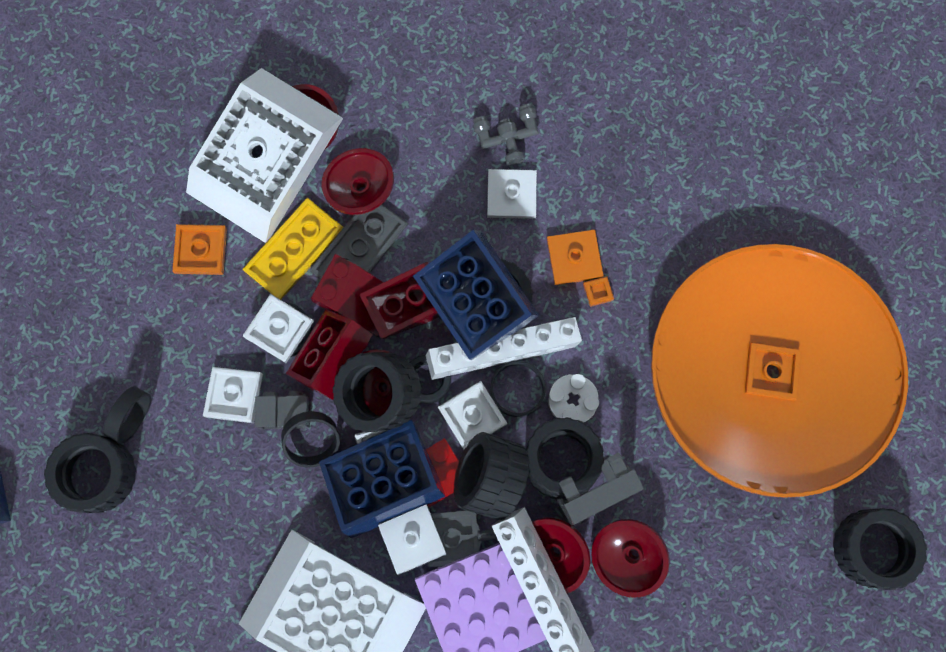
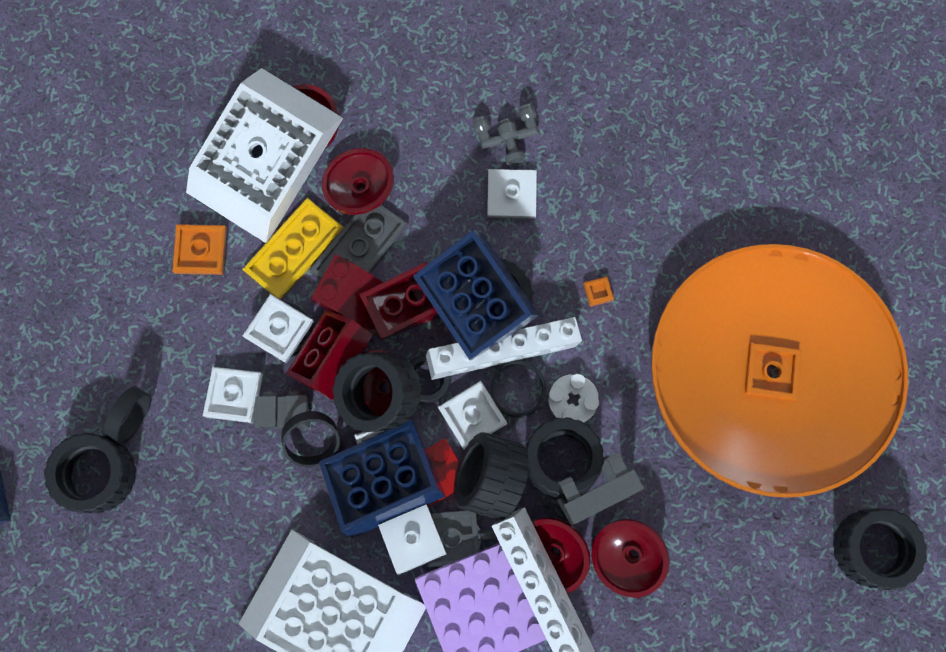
orange plate [546,230,603,285] -> none

